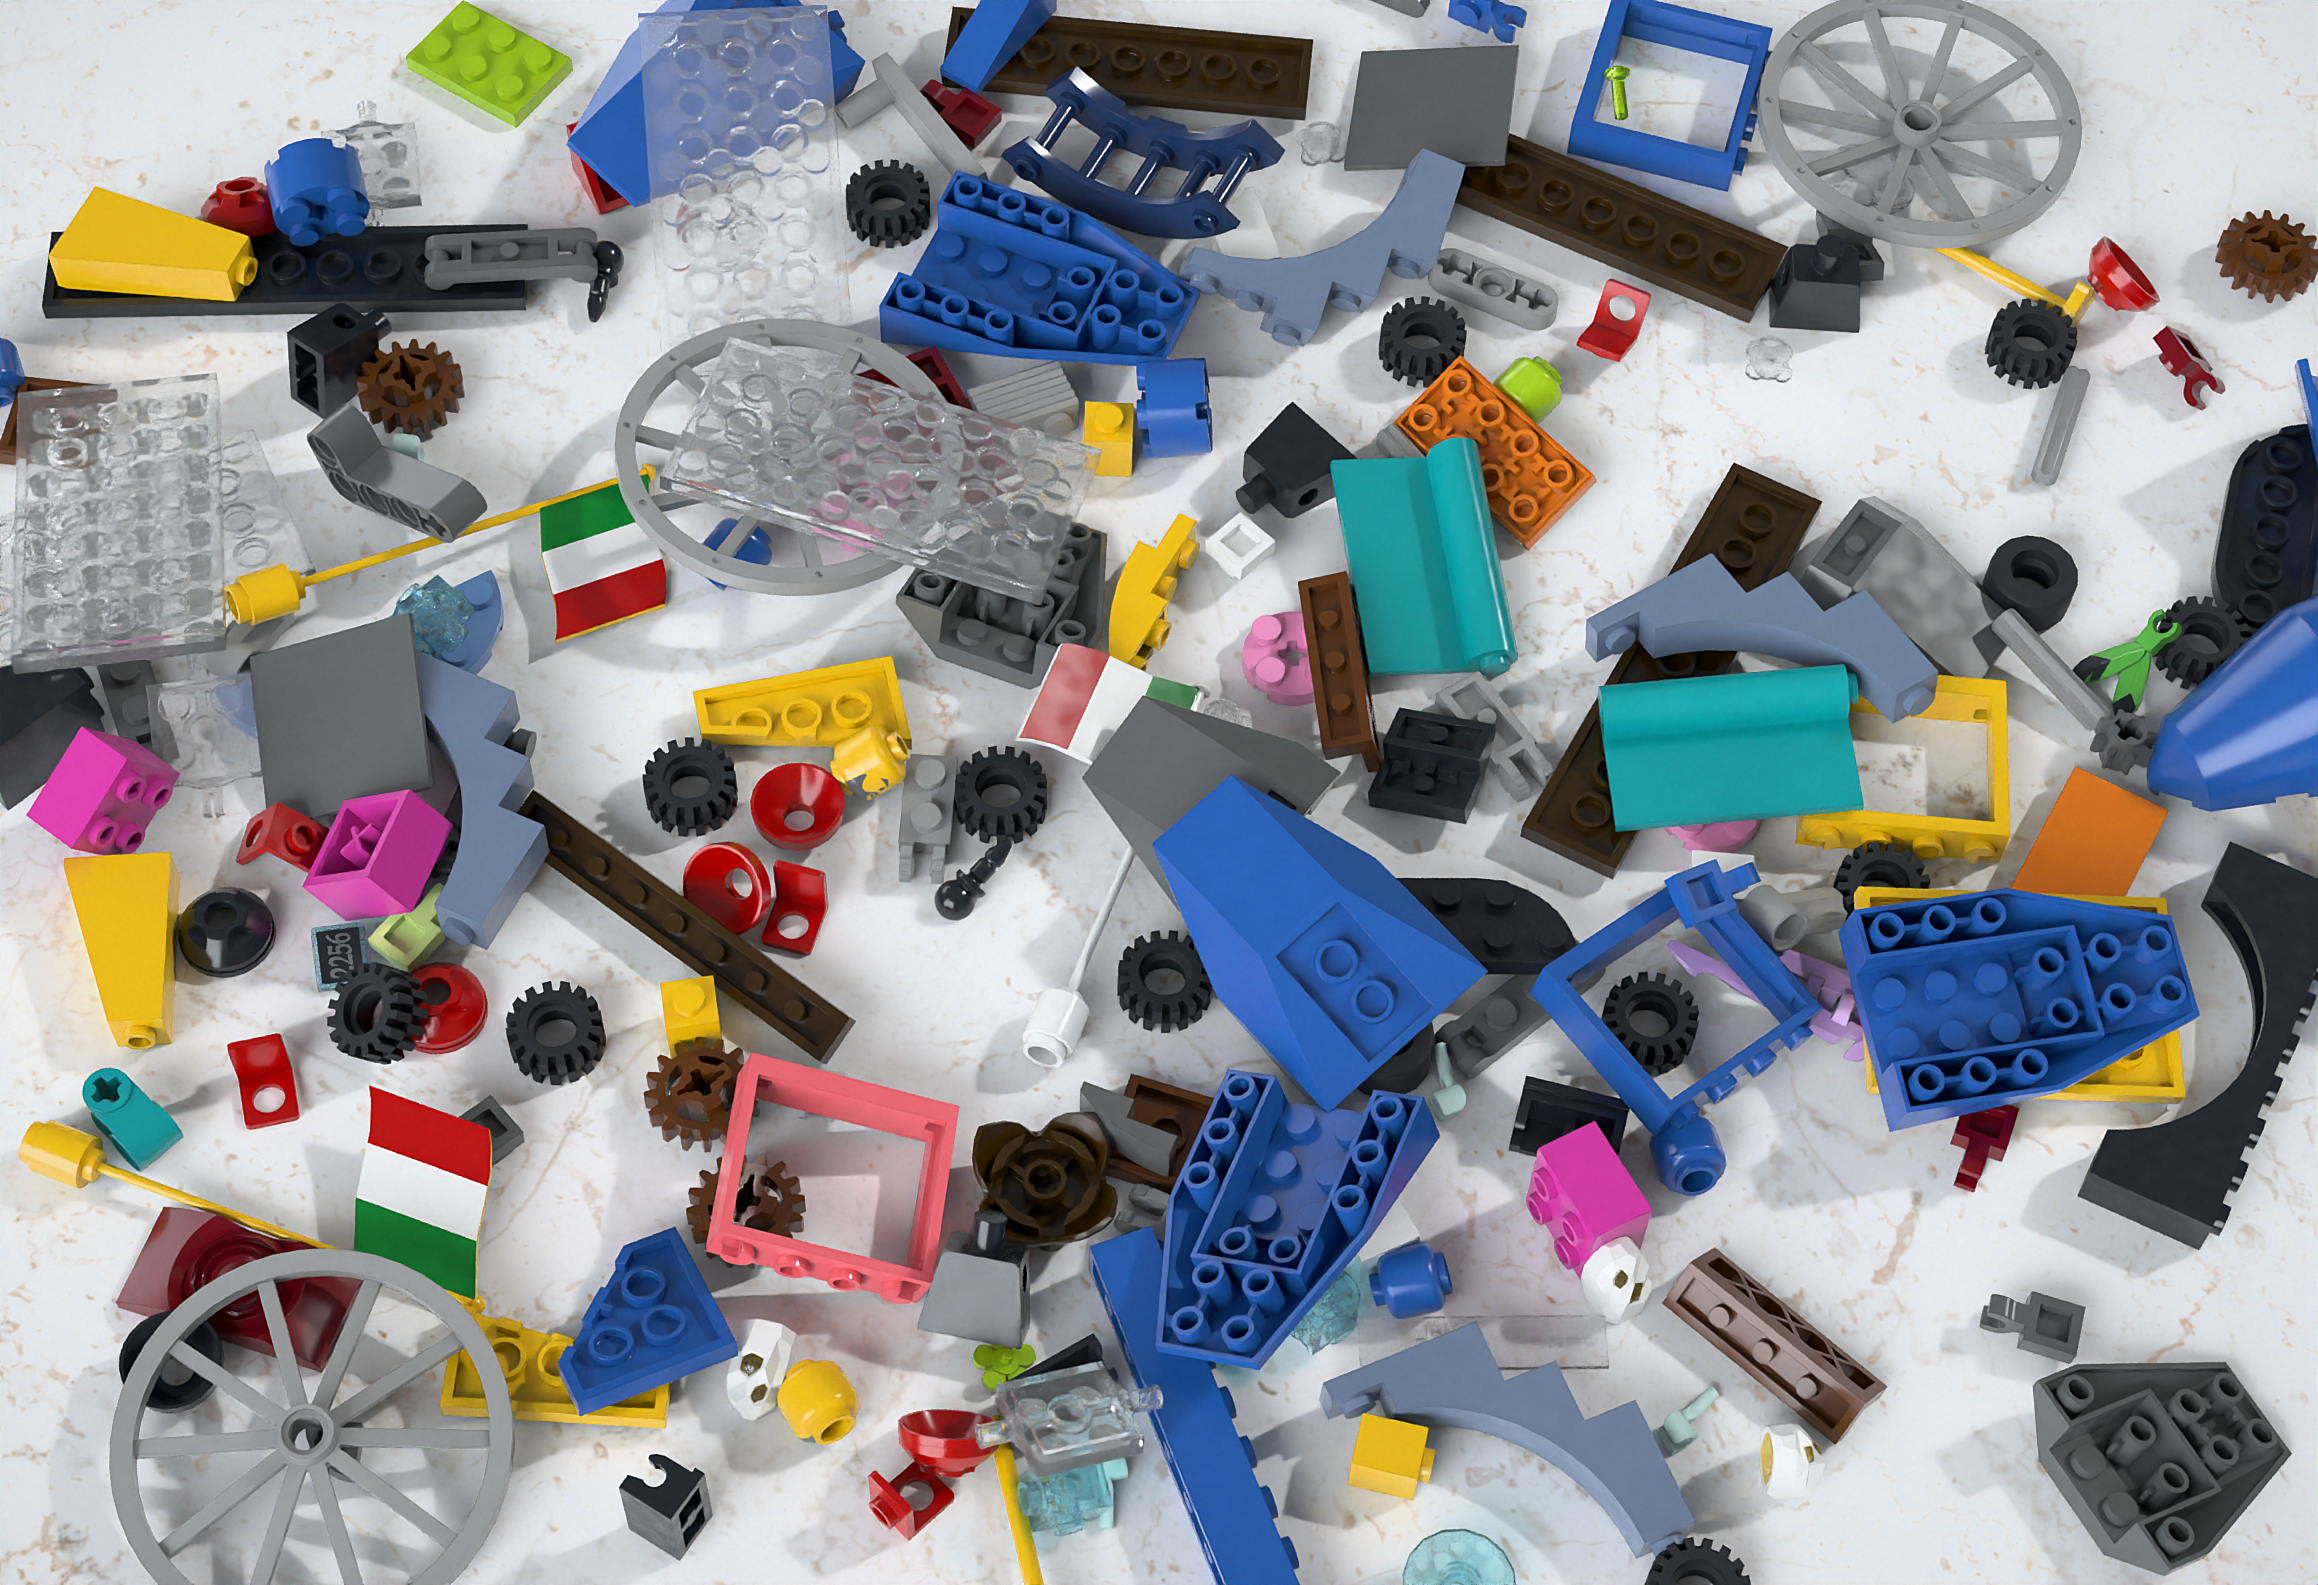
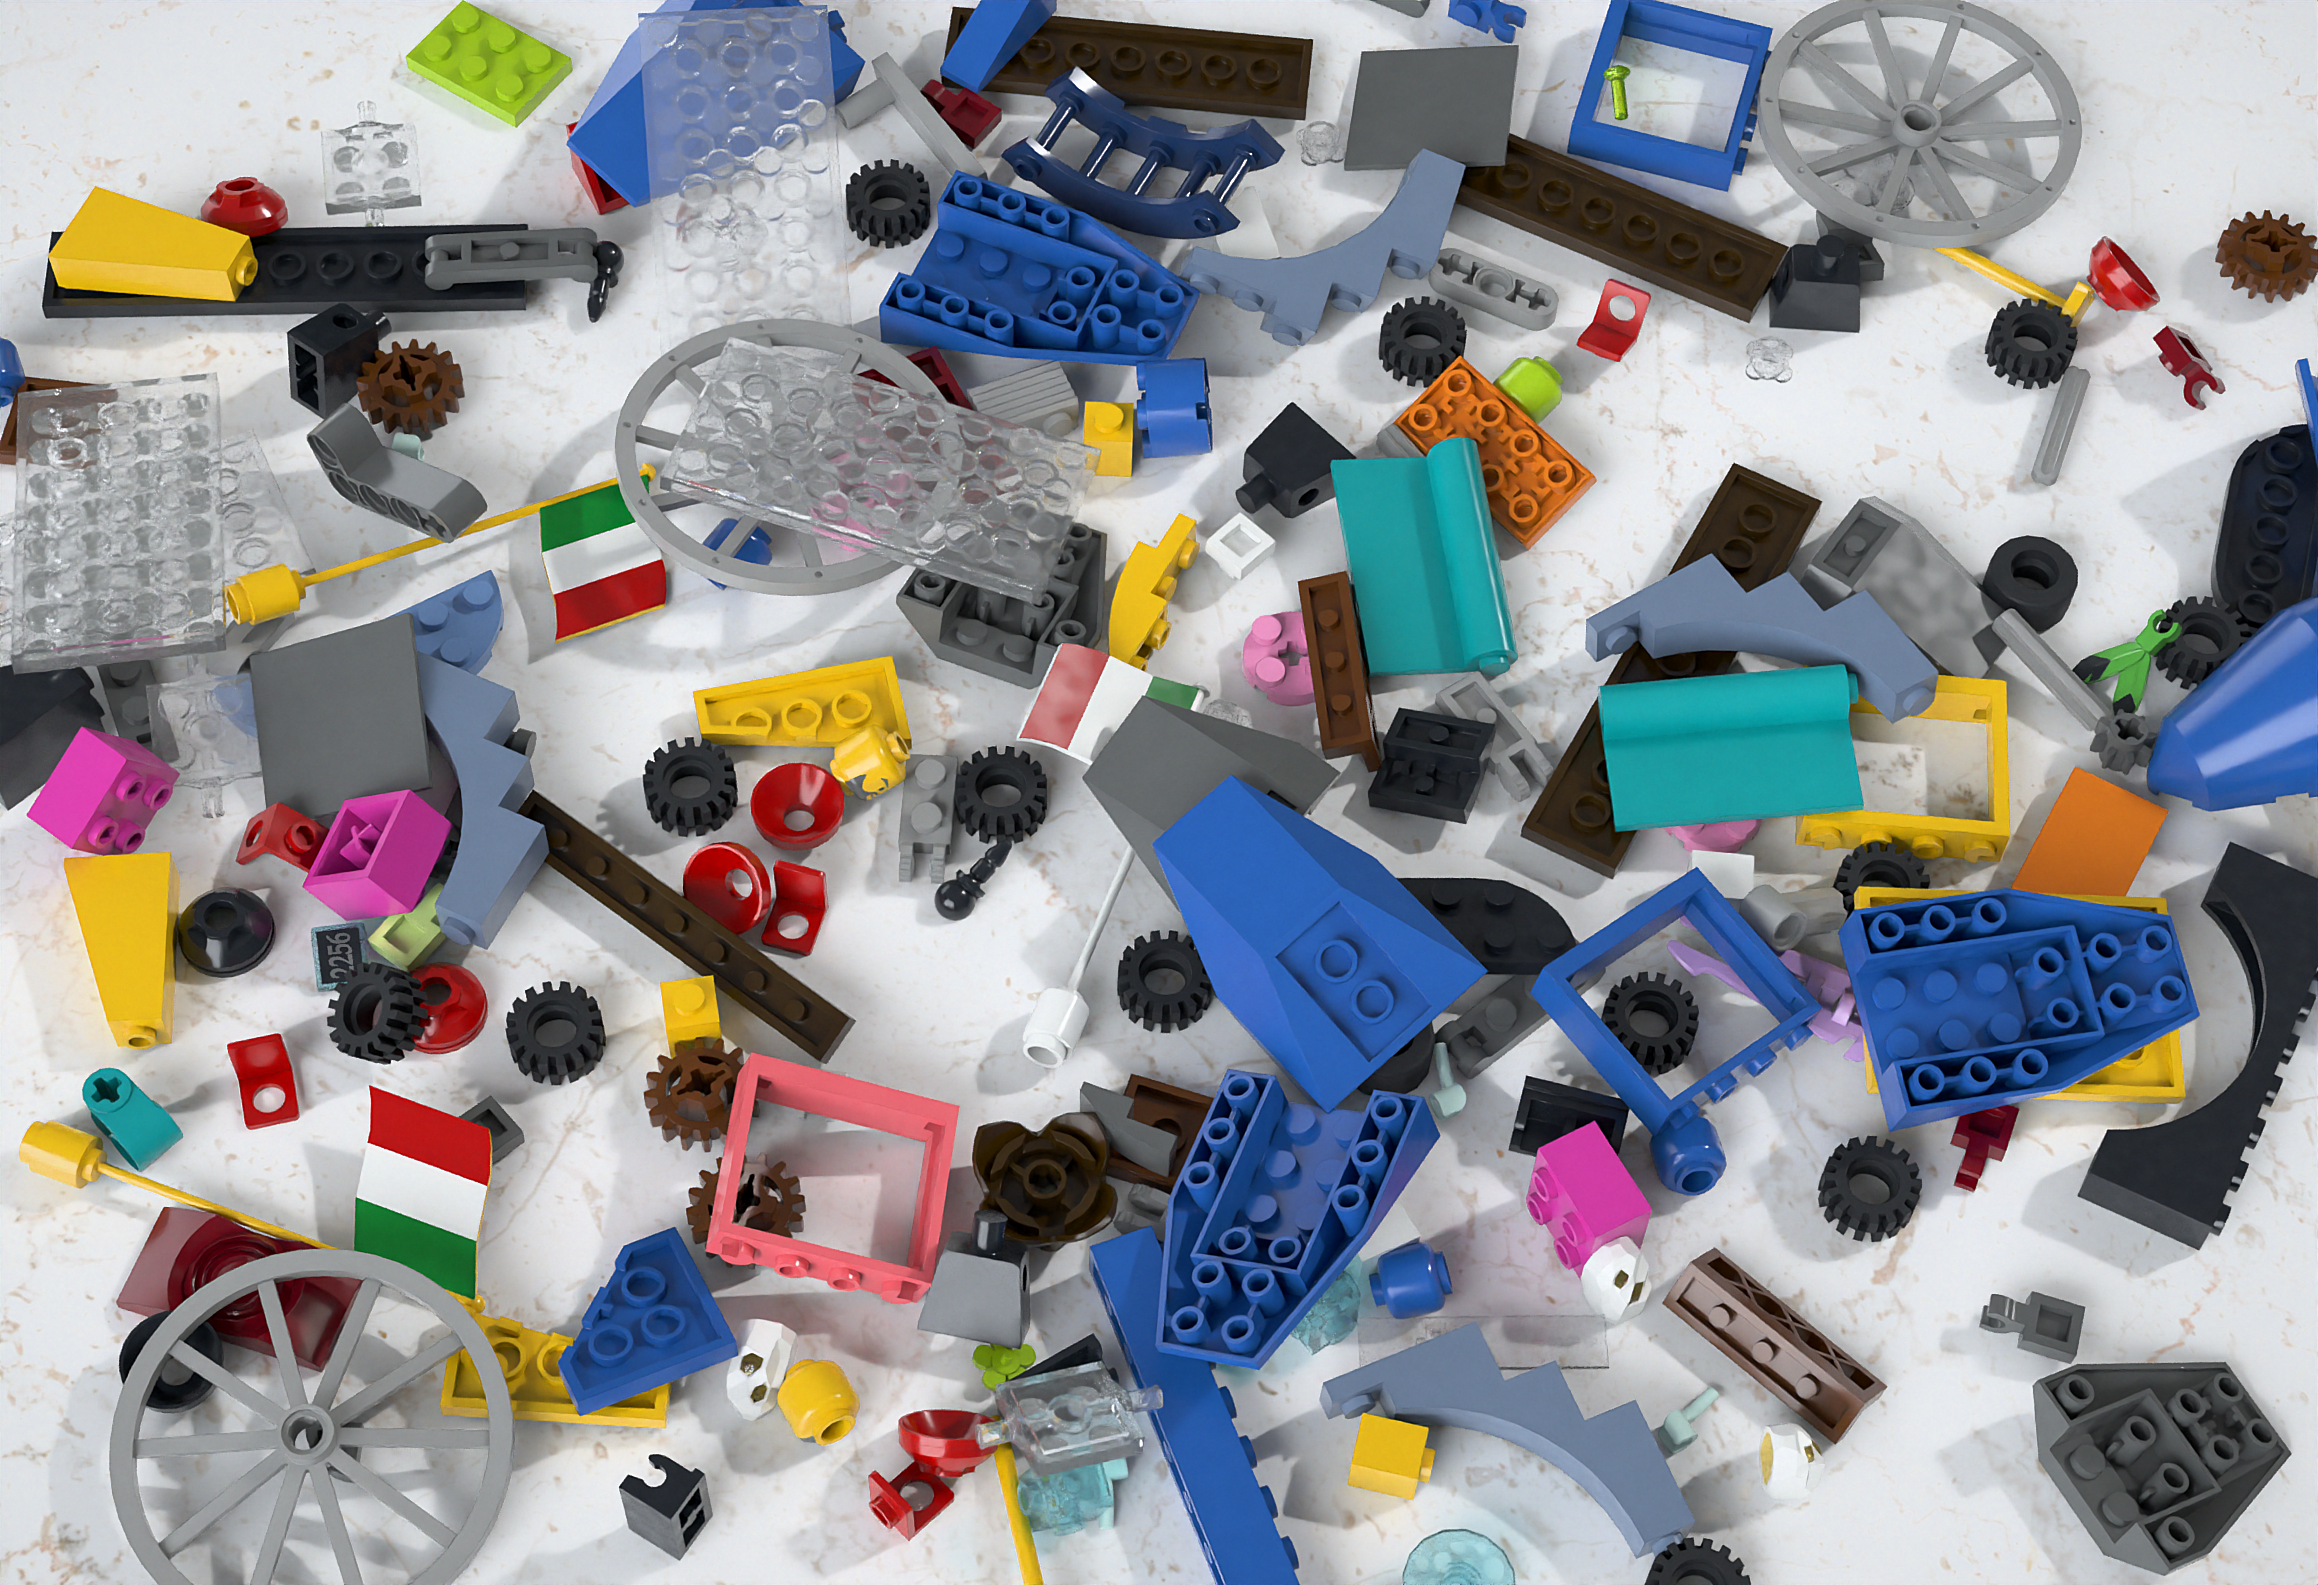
blue brick [264,138,370,246] -> none
clear light blue brick [392,574,474,657] -> none
blue plate [1664,859,1761,929] -> none
none -> black tyre [1818,1136,1922,1242]

